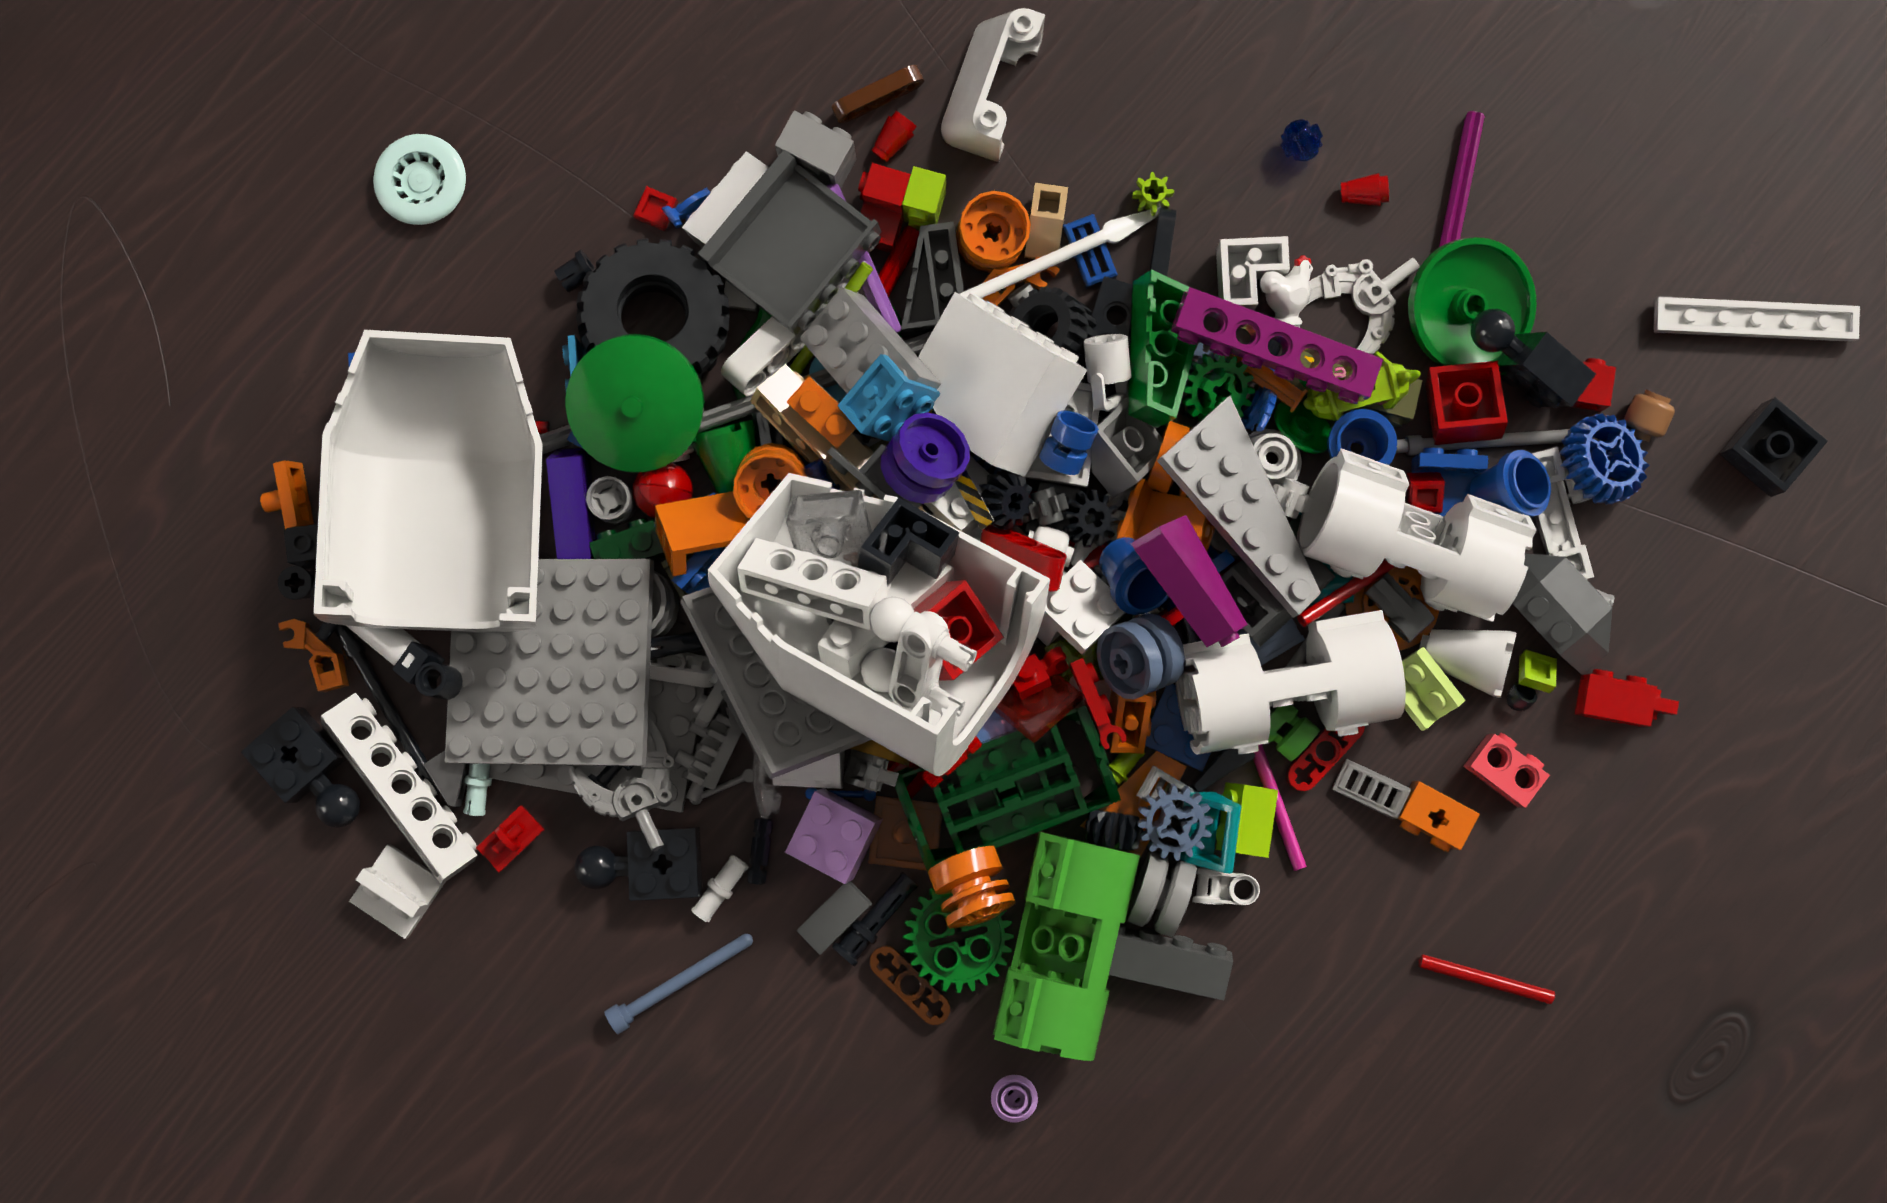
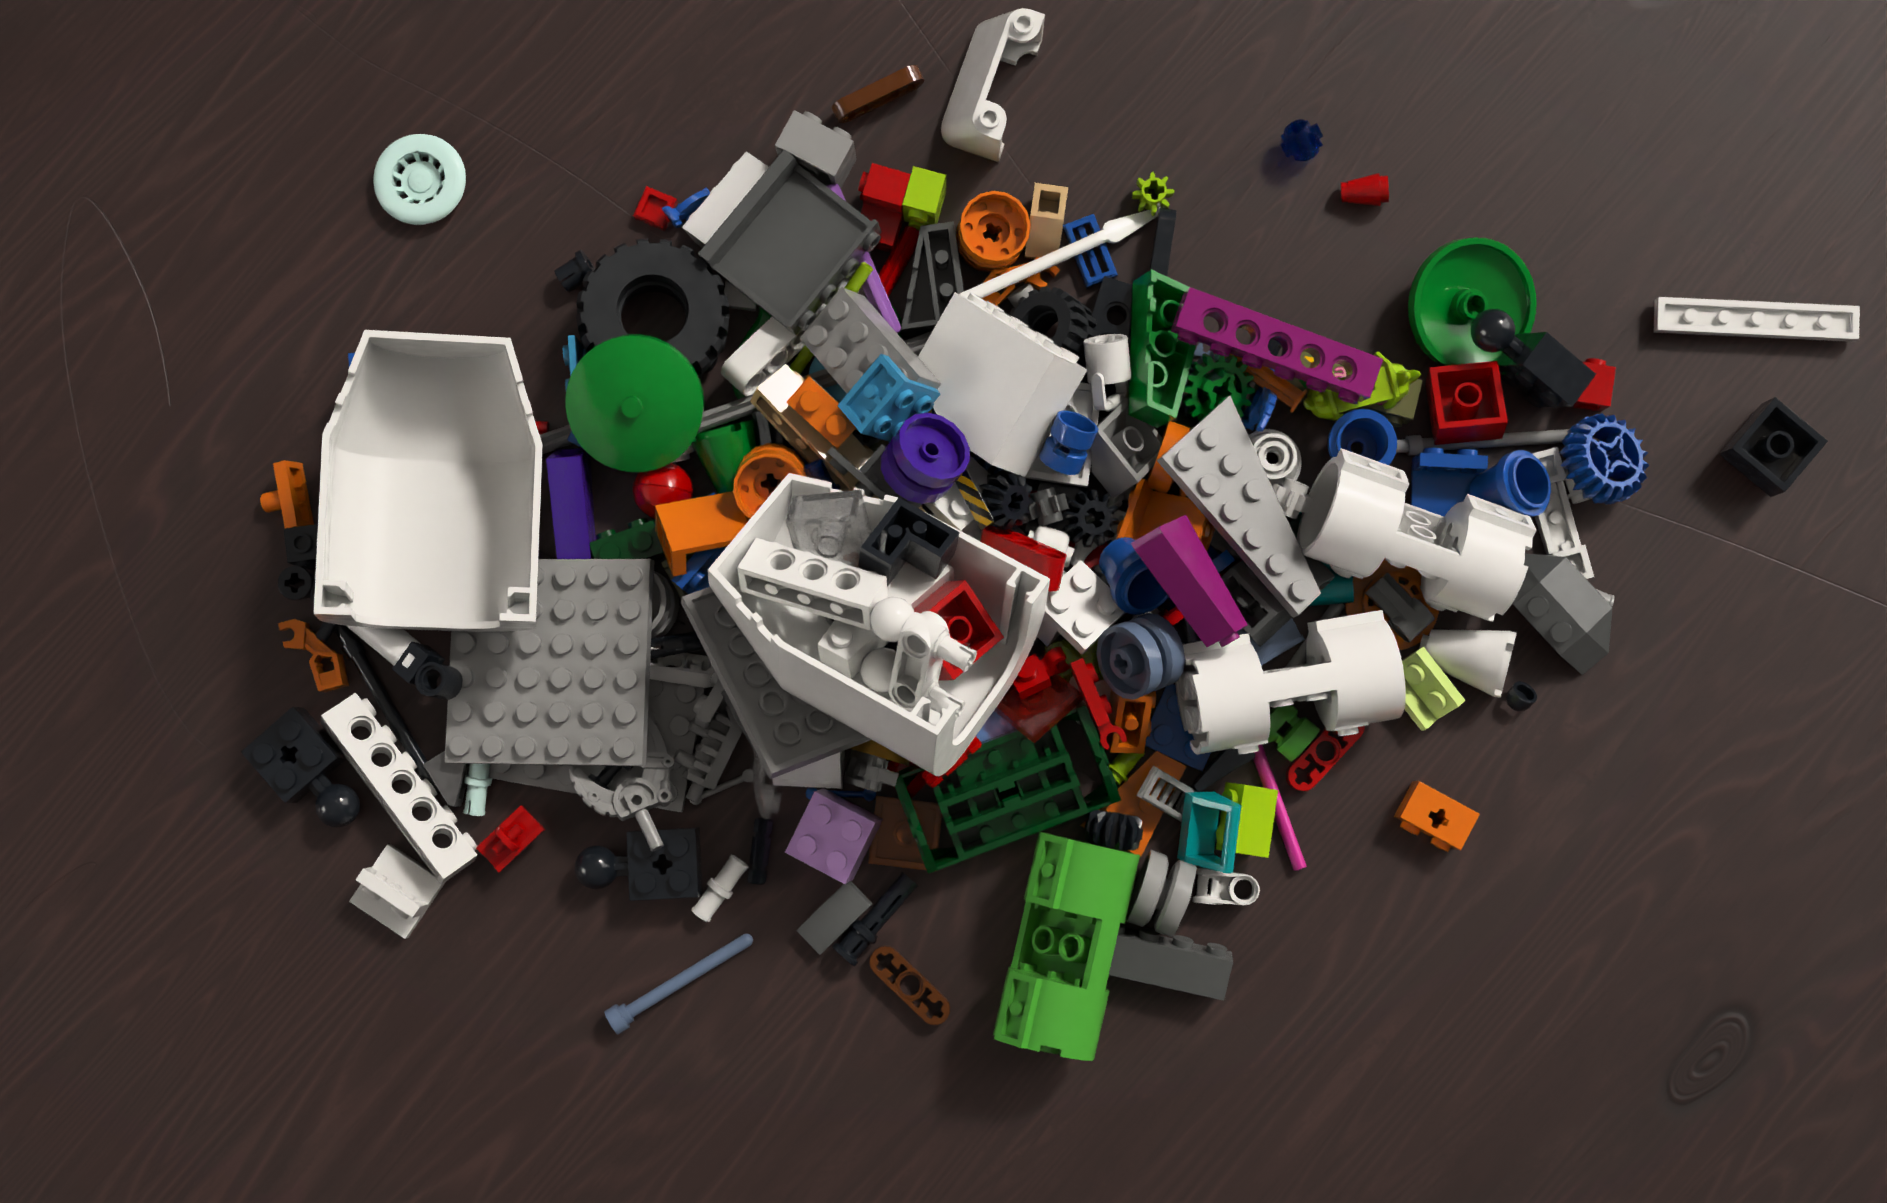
light grey wheel [586,476,636,525] -> none
red cone [871,111,917,162] -> none
green gear [902,888,1014,993] -> none
orange wheel [928,846,1016,928] -> none
lavender cone [991,1075,1038,1122] -> none
sand blue gear [1137,783,1213,861] -> none
white brick [1216,236,1290,311] -> none
white animal [1260,255,1313,328] -> none
green dish [1274,401,1331,454] -> none
red piece [1297,558,1395,627] -> none
white bar [1308,258,1420,355] -> none
light grey slope [1332,759,1411,819] -> none
red slope [1407,472,1445,513] -> none
red bar [1418,954,1555,1004] -> none
magenta axle [1439,111,1485,247] -> none
coral brick [1463,733,1550,808] -> none
lime plate [1518,650,1557,693] -> none
red hinge [1574,669,1679,727] -> none
medium nougat head [1624,390,1675,442] -> none

